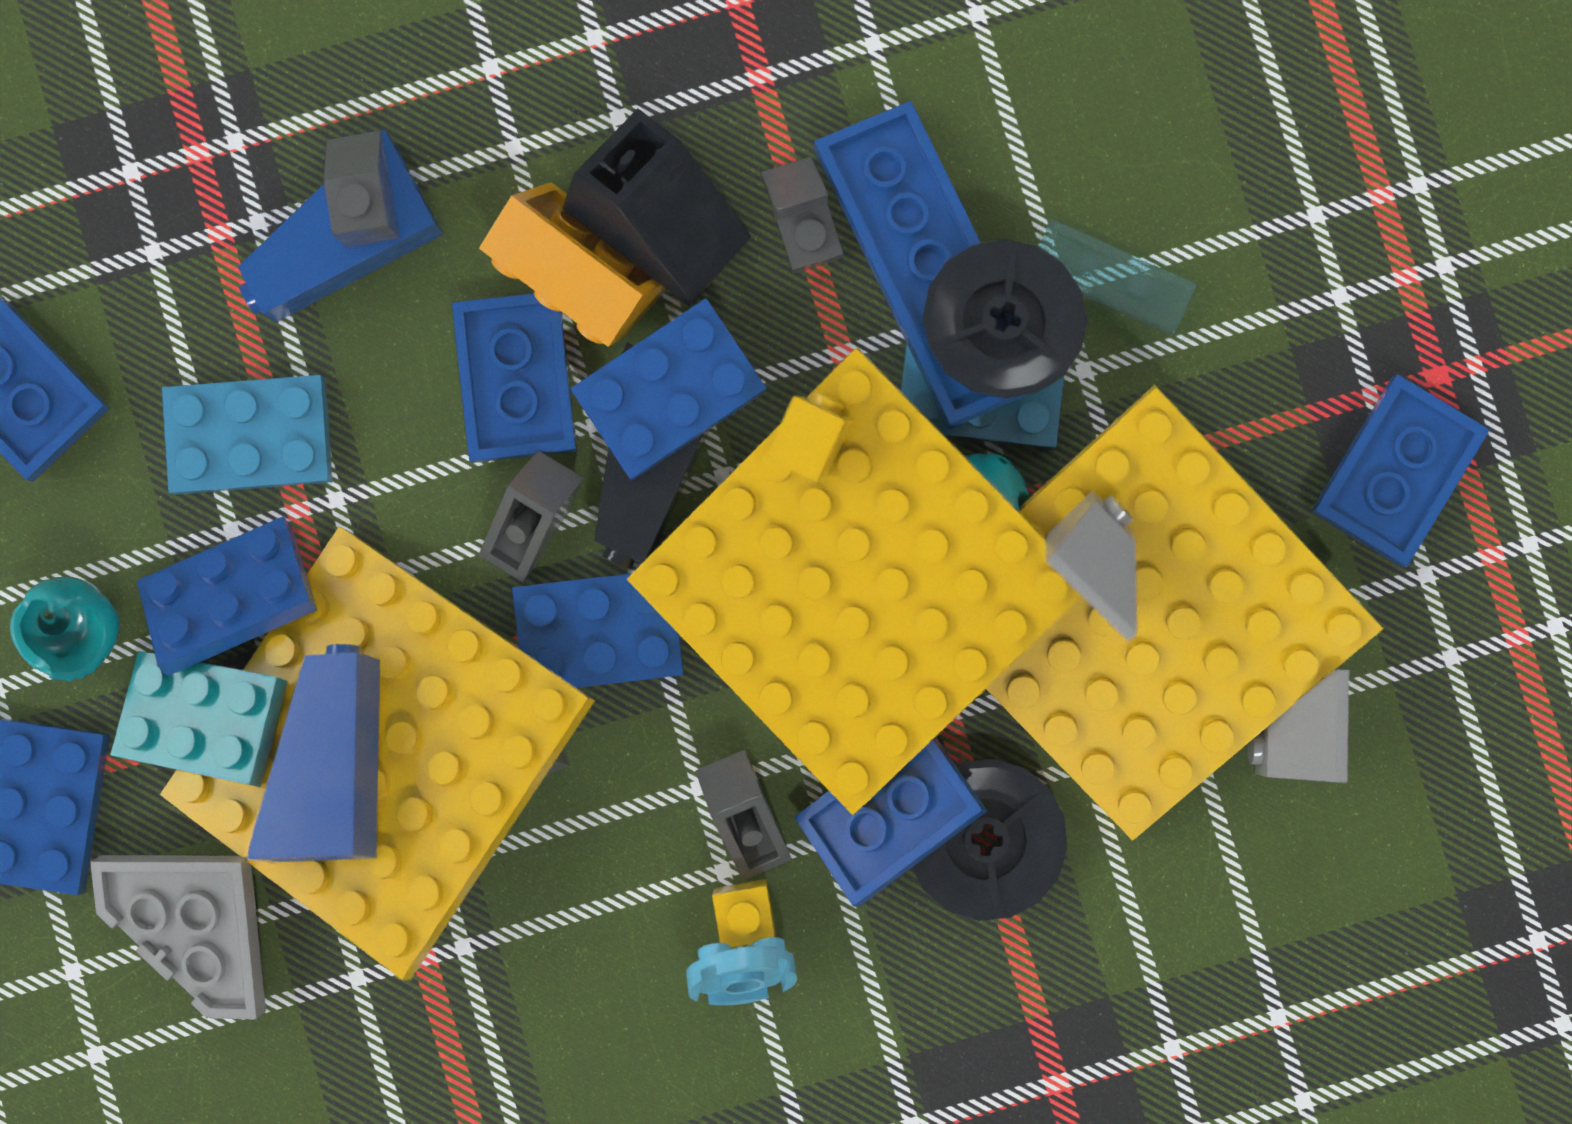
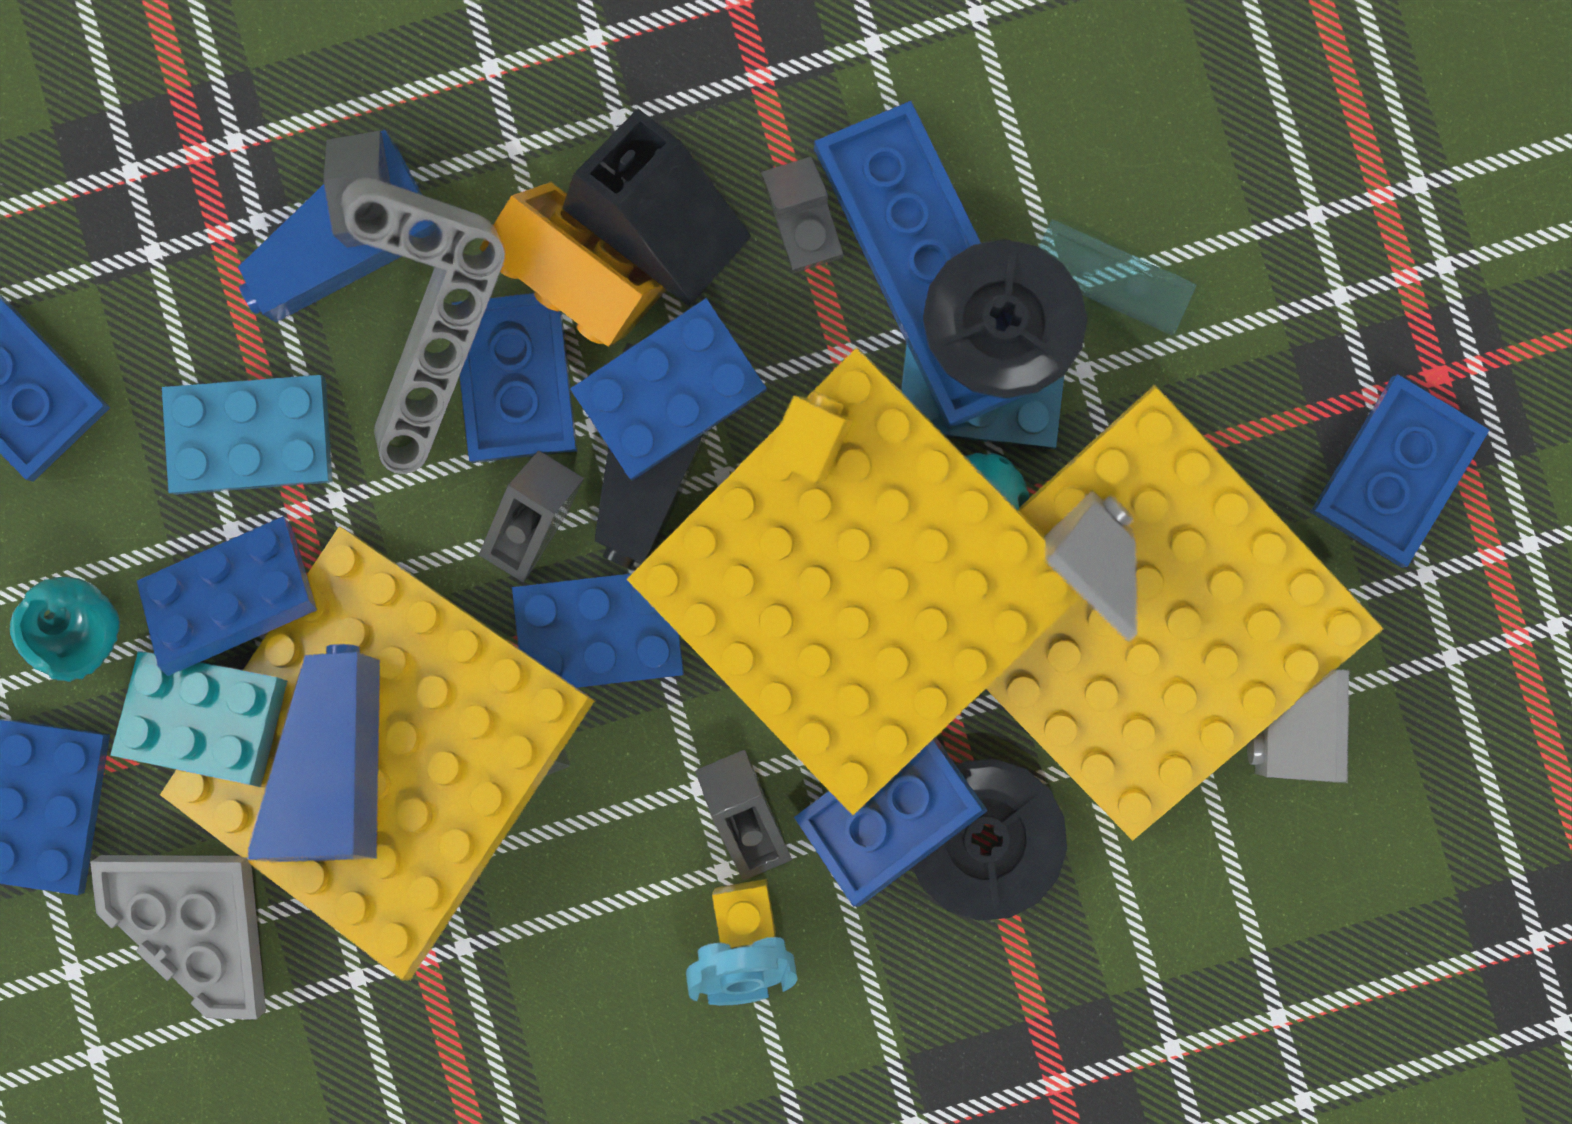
none -> light grey beam [341,178,505,474]

